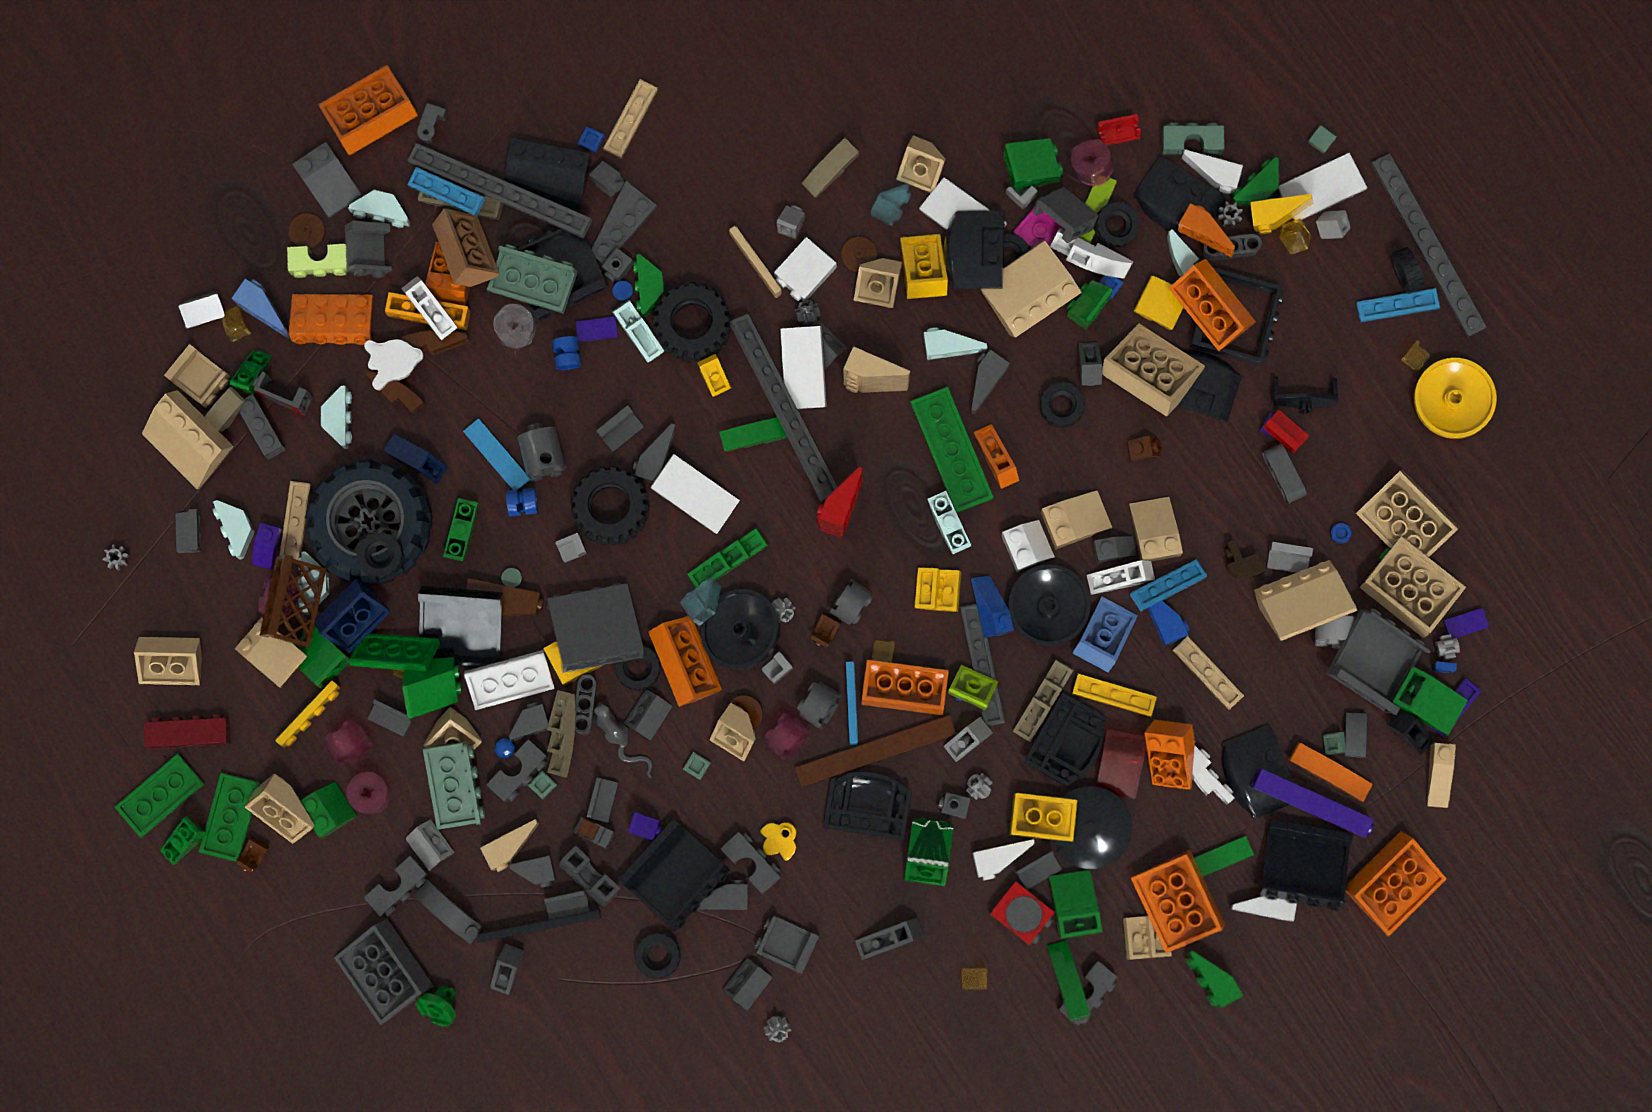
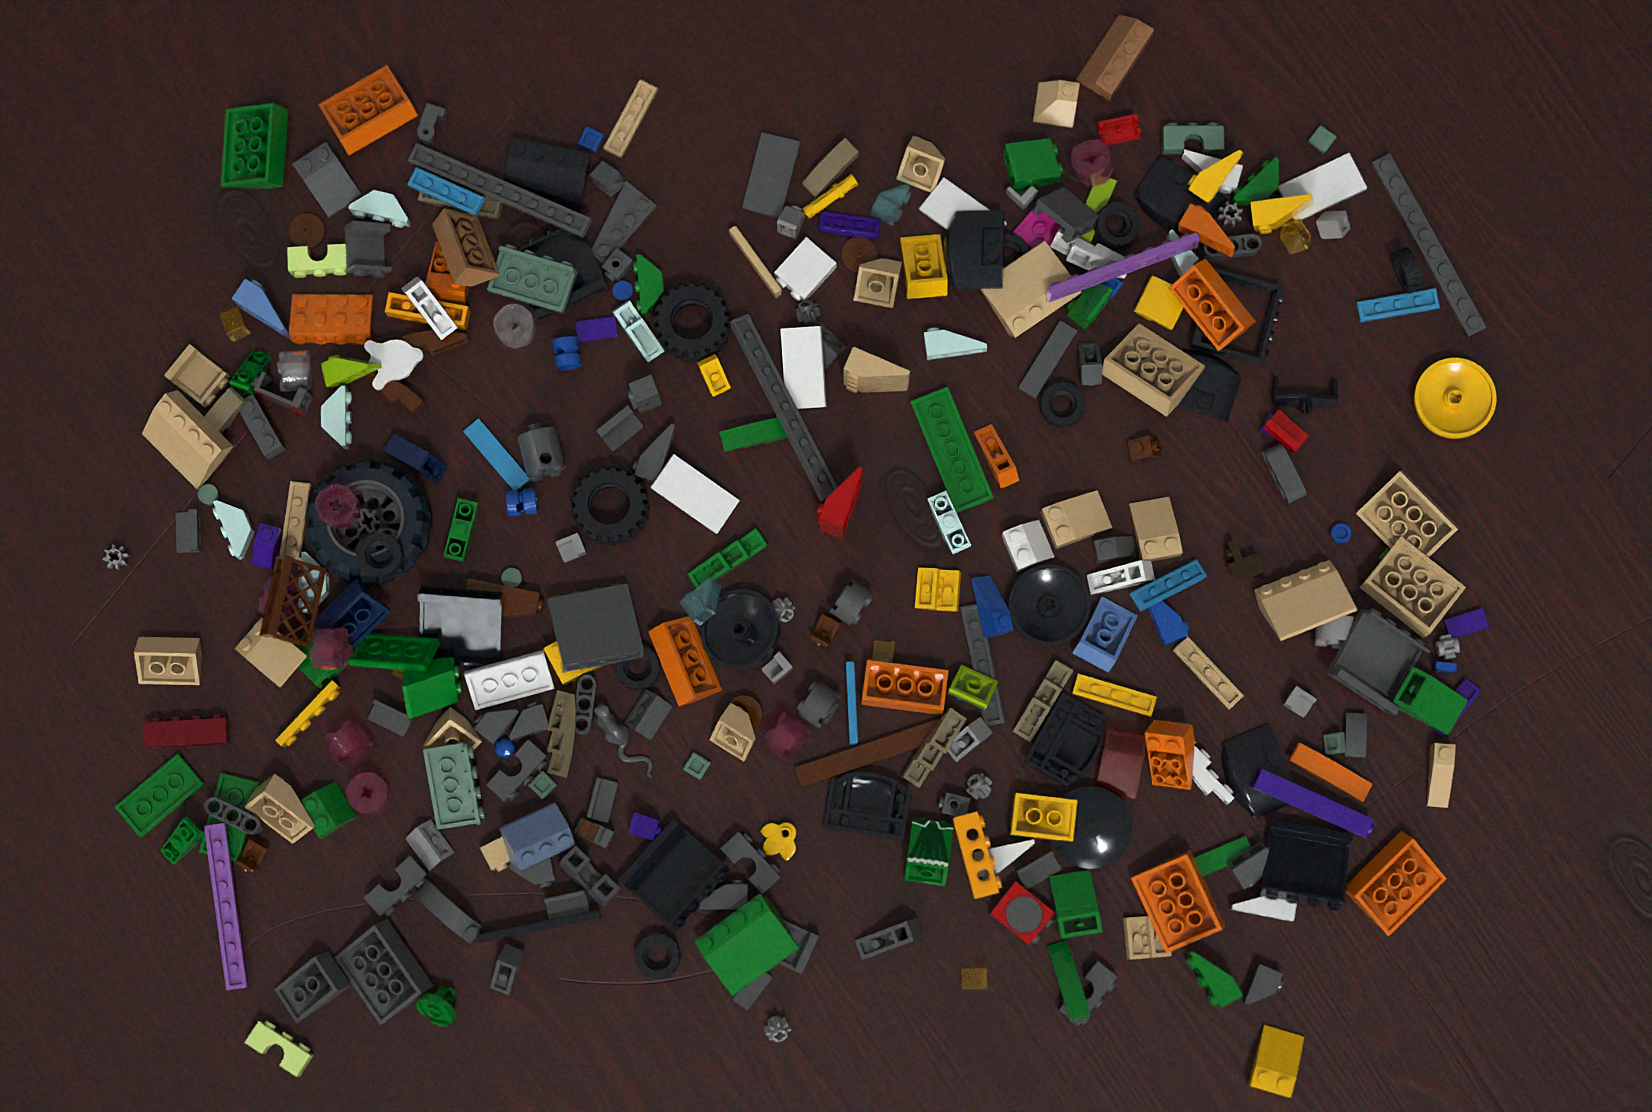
panel [179,290,225,328] -> none
dark grey slope [971,350,1010,415] -> none
light grey panel [1267,542,1313,573] -> none
black slope [1387,709,1434,755] -> none
clear yellow panel [1402,340,1430,372] -> none
none -> sand green tile [198,484,219,505]
none -> dark grey beam [204,797,263,835]
none -> medium lavender plate [204,823,248,990]
none -> green slope [221,103,288,189]
none -> yellowish green arch [245,1020,313,1077]
none -> dark grey slope [274,951,351,1024]
none -> clear brick [277,350,312,392]
none -> clear pink brick [310,628,353,670]
none -> clear pink brick [315,484,360,529]
none -> lime slope [321,355,382,387]
none -> dark grey slope [474,709,521,745]
none -> sand blue slope [499,802,575,871]
none -> dark grey arch [627,375,662,413]
none -> green slope [694,893,799,996]
none -> dark grey tile [742,132,800,218]
none -> yellow pin [802,174,858,219]
none -> dark purple tile [818,211,881,240]
none -> dark tan slope [901,708,967,788]
none -> light orange brick [953,812,1002,899]
none -> dark grey tile [1018,320,1077,399]
none -> tan slope [1033,80,1080,128]
none -> medium lavender plate [1046,232,1200,302]
none -> medium nougat slope [1076,15,1154,101]
none -> yellow slope [1188,150,1244,204]
none -> dark grey slope [1227,841,1269,889]
none -> dark grey slope [1242,964,1284,1005]
none -> yellow slope [1248,1025,1304,1098]
none -> light grey panel [1283,686,1317,718]

